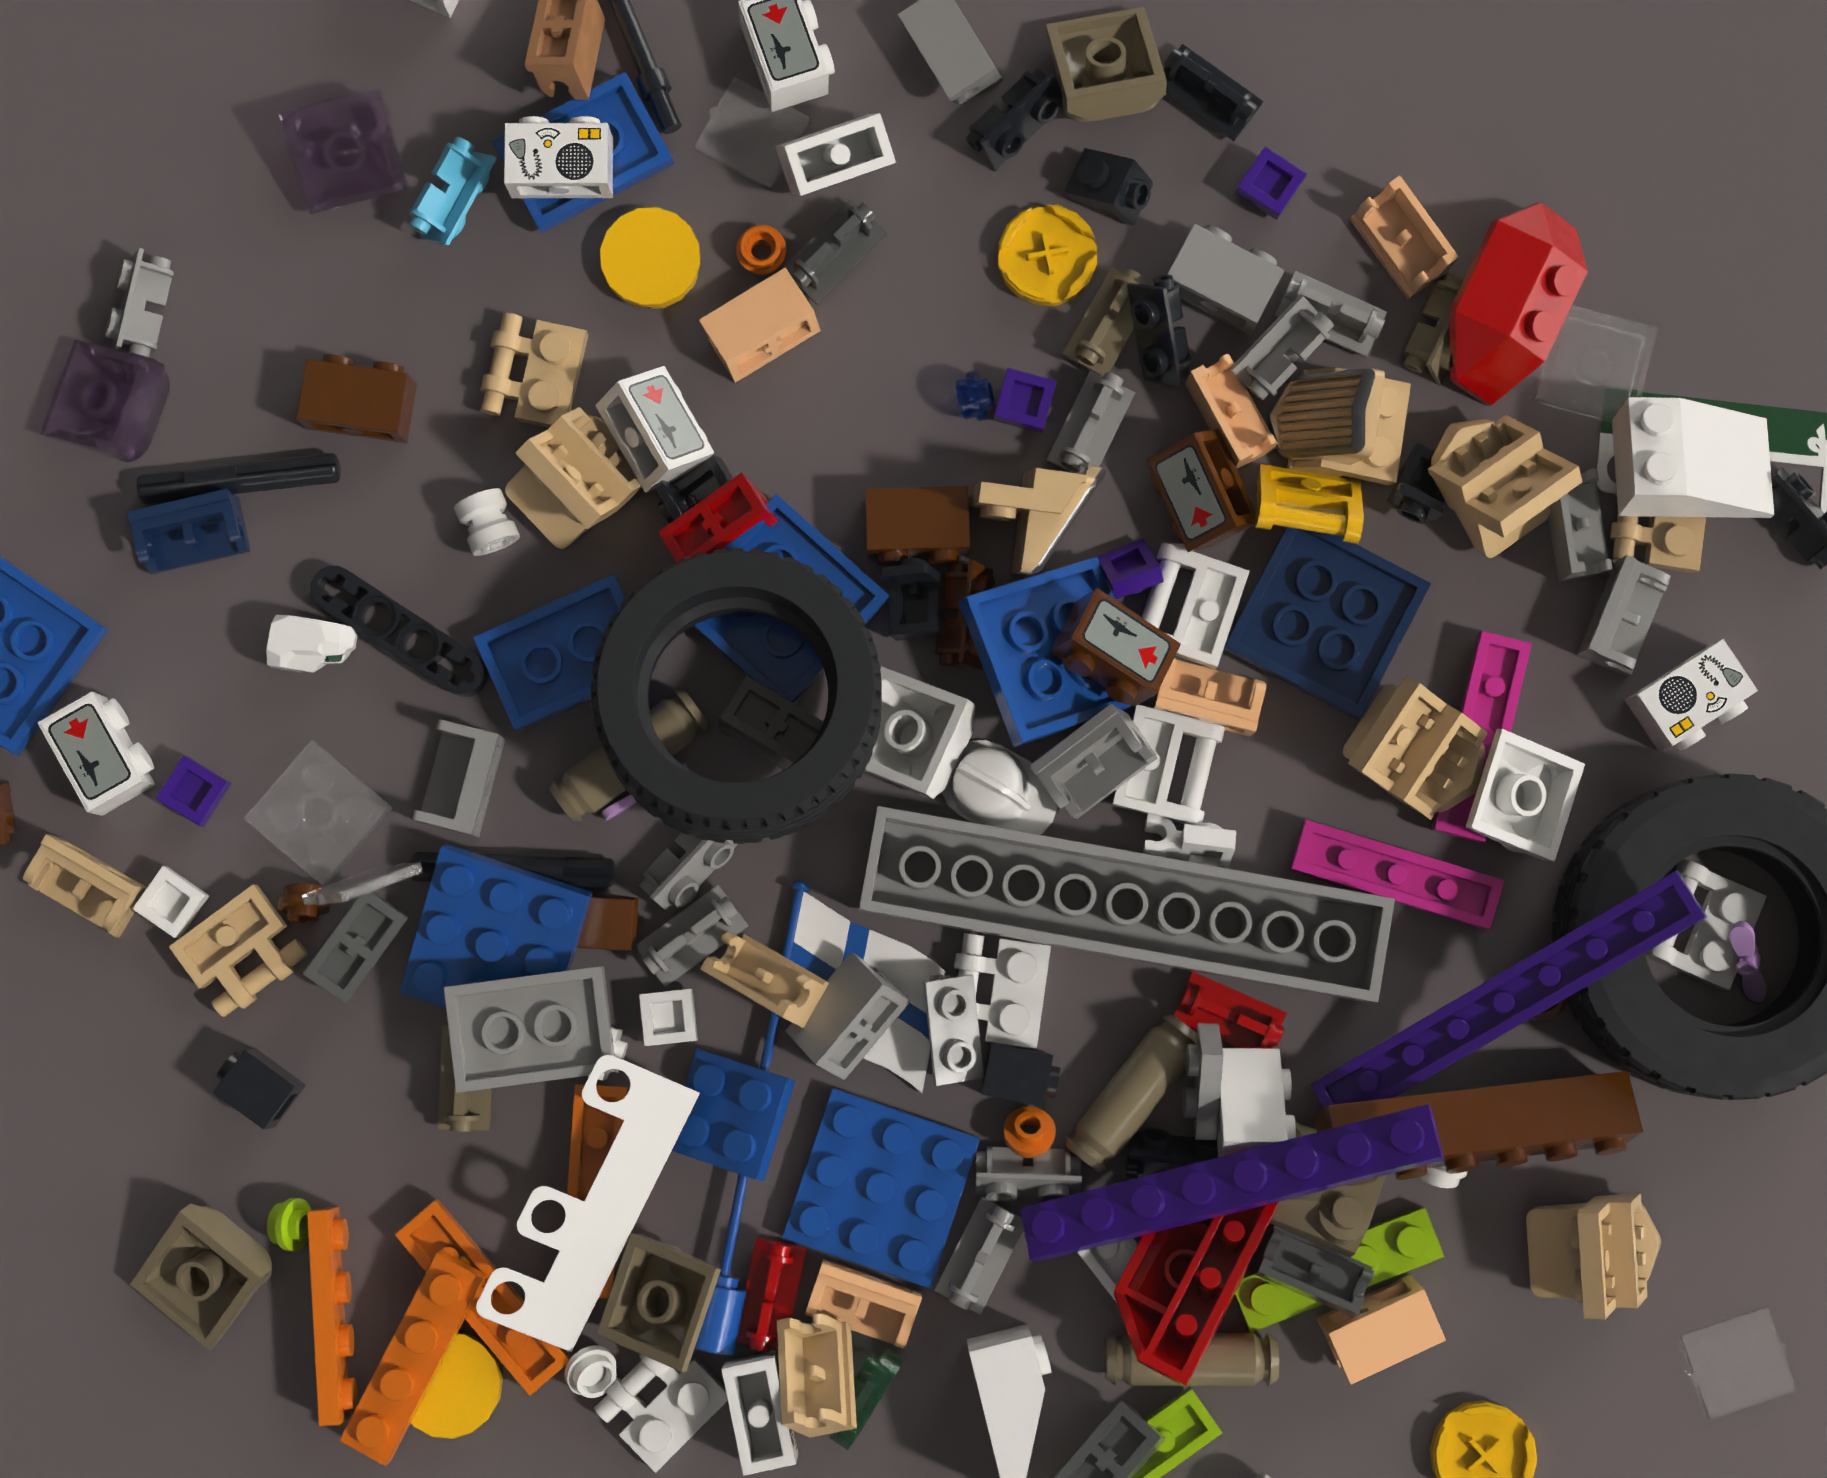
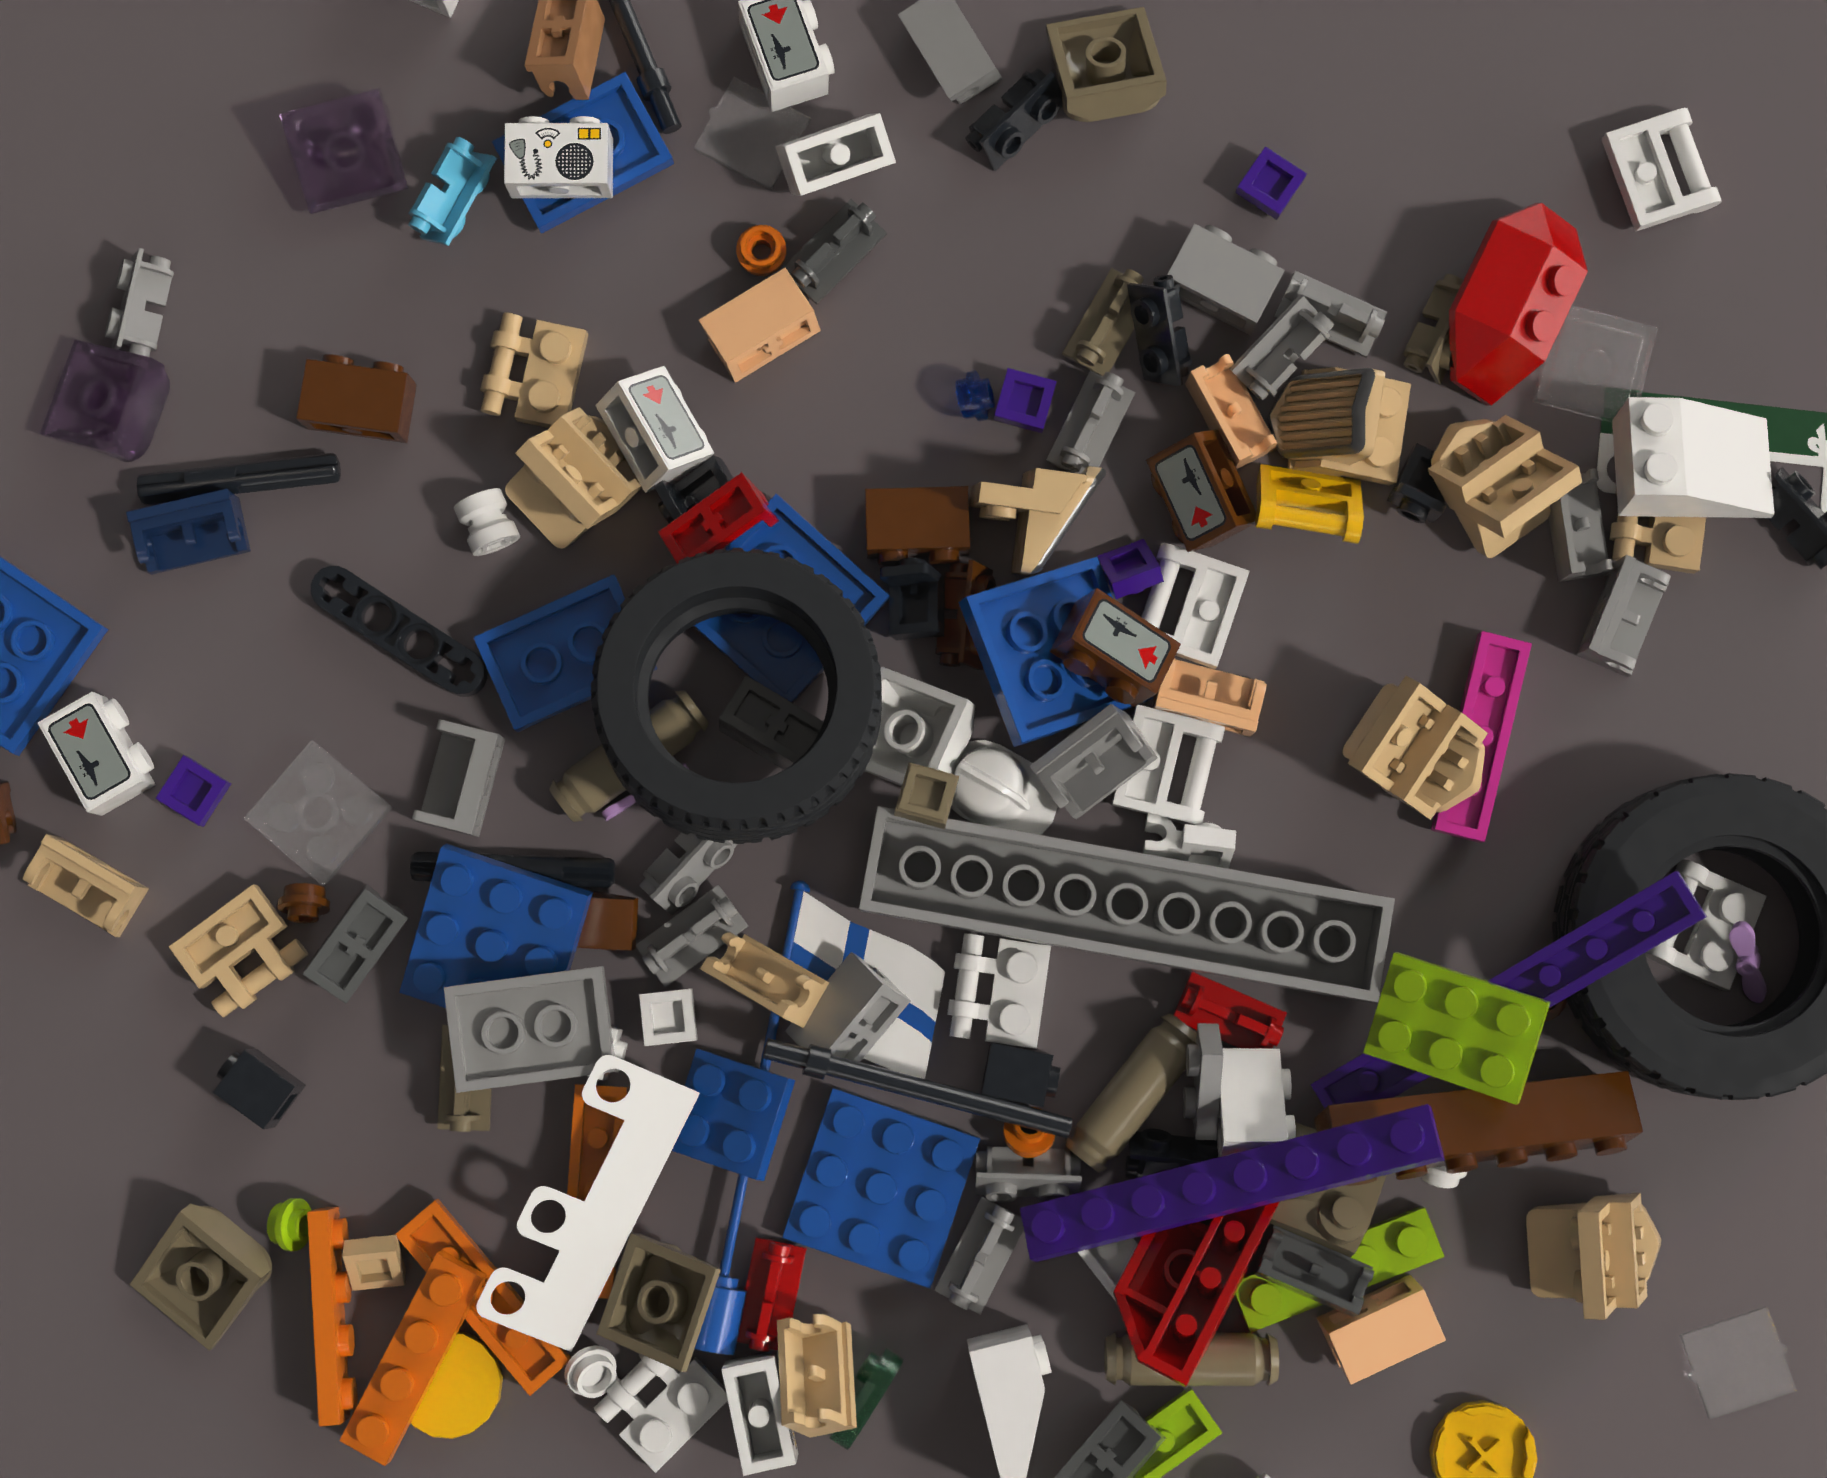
white plate [133,866,210,939] -> none
white rock [266,615,357,673] -> none
clear piece [302,862,423,905] -> none
yellow tile [600,207,701,309] -> none
light nougat hinge [805,1258,922,1349] -> none
light grey hinge [923,974,984,1086] -> none
yellow tile [998,205,1097,306] -> none
black bracket [1064,148,1153,225] -> none
black hinge [1163,44,1264,142] -> none
dark blue plate [1223,527,1431,720] -> none
dark pink plate [1289,819,1505,930] -> none
light nougat hinge [1350,175,1459,300] -> none
white slope [1466,729,1585,862] -> none
white brick [1625,639,1758,752] -> none
none -> tan plate [342,1235,406,1291]
none -> black bar [763,1038,1072,1138]
none -> dark tan tile [894,762,959,829]
none -> lime plate [1363,952,1551,1105]
none -> white plate [1601,108,1722,232]

